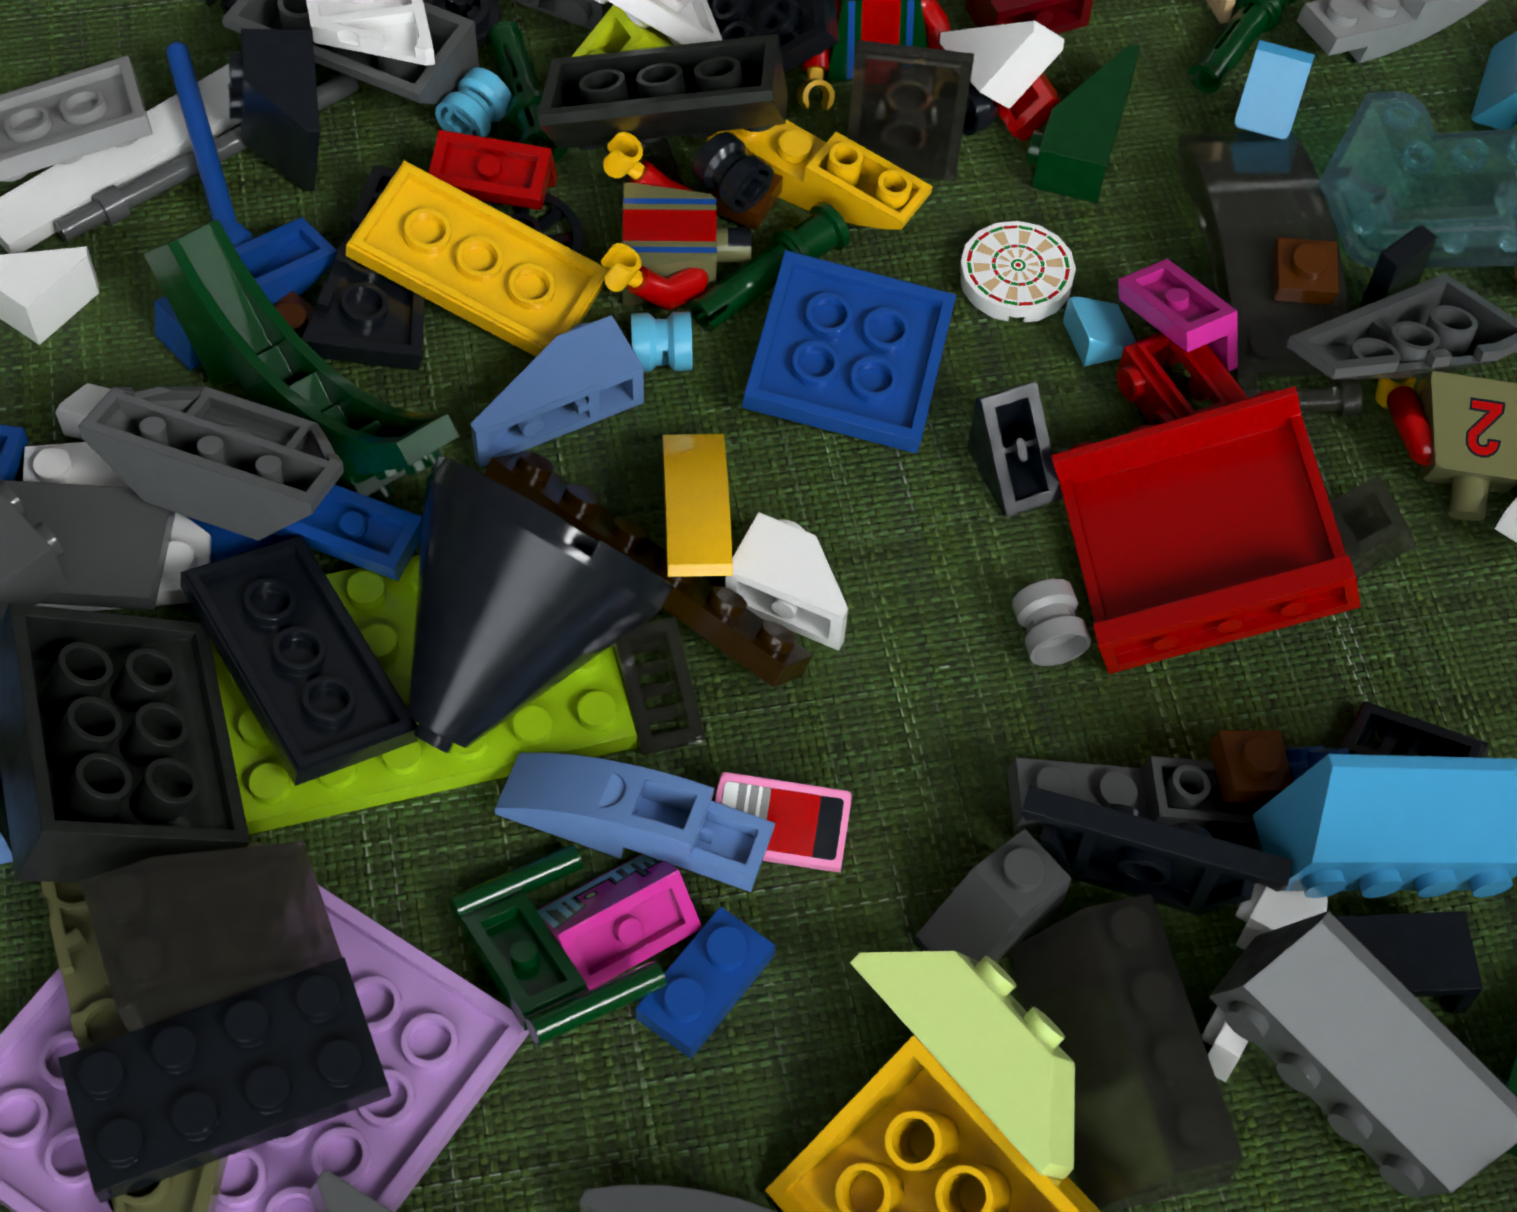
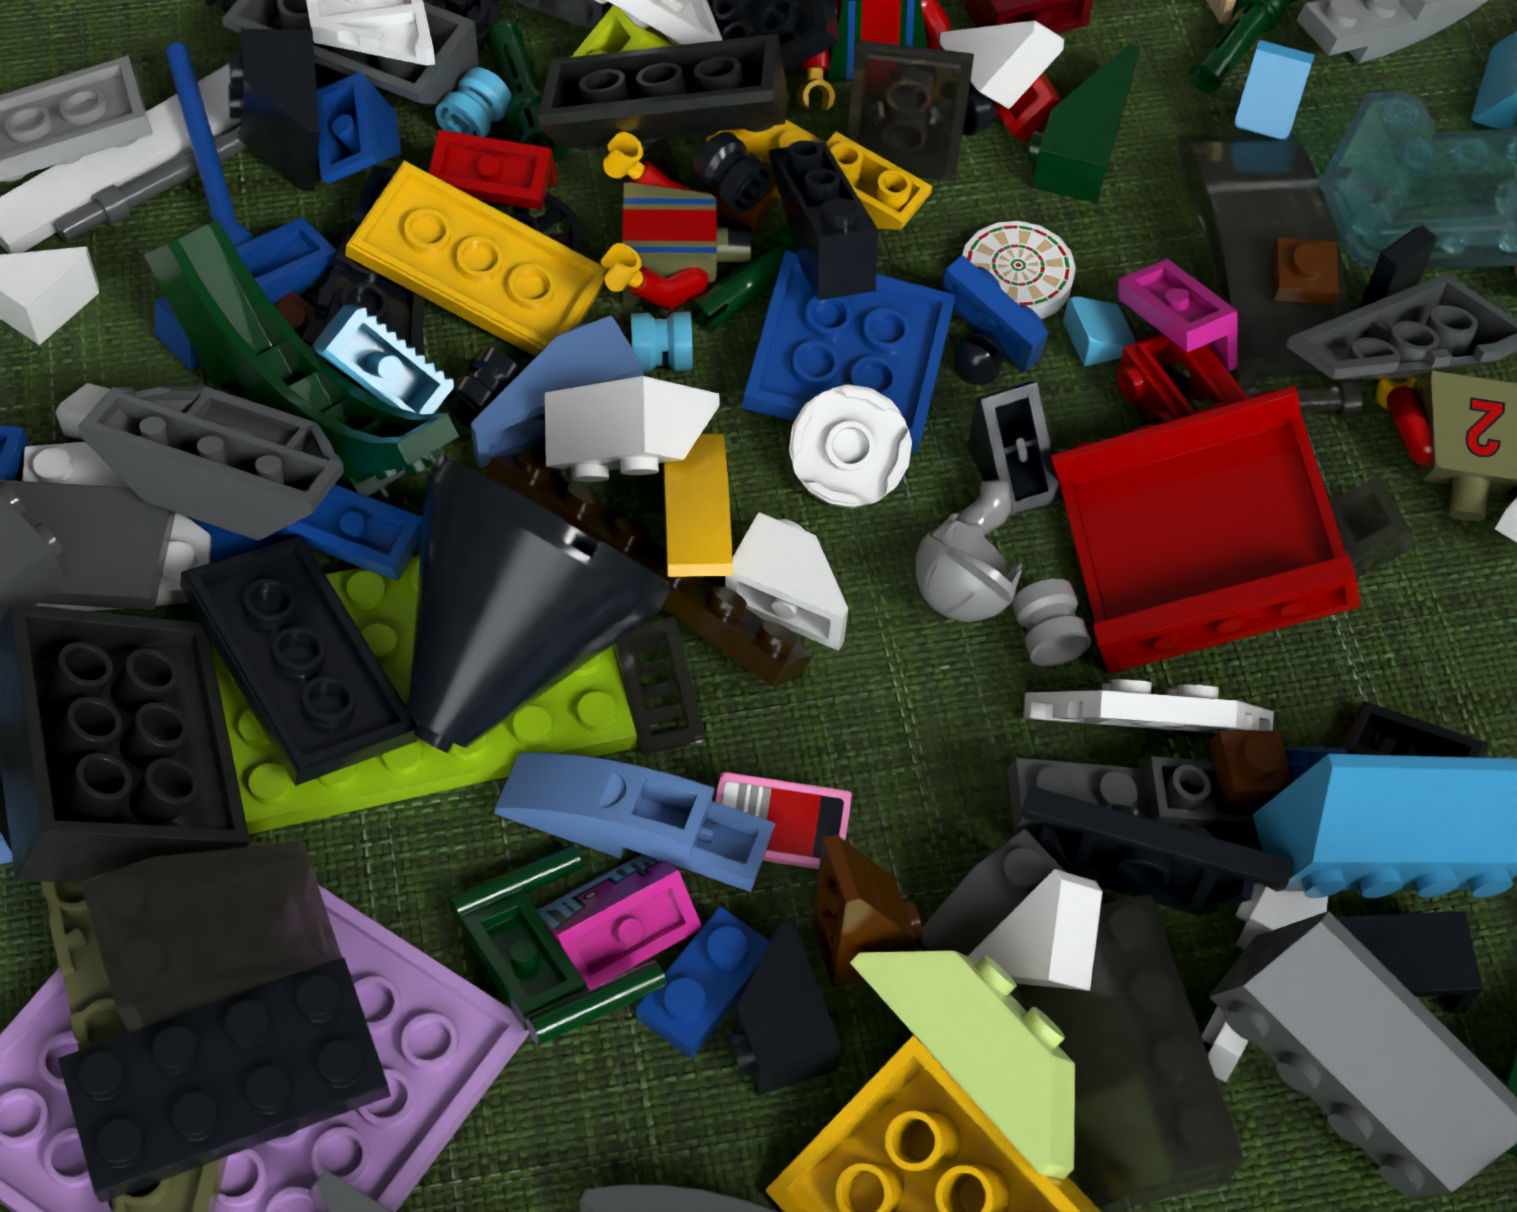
none -> medium azure brick [311,304,454,414]
none -> blue slope [317,71,401,184]
none -> black wheel [443,347,522,429]
none -> white slope [545,376,720,482]
none -> black slope [727,919,841,1096]
none -> black slope [769,141,878,300]
none -> white tile [789,385,912,509]
none -> reddish brown slope [812,834,923,988]
none -> light grey piece [915,479,1022,622]
none -> blue plate [941,255,1049,373]
none -> black hinge [954,332,1003,385]
none -> white slope [968,869,1102,991]
none -> white wing [1023,679,1274,734]

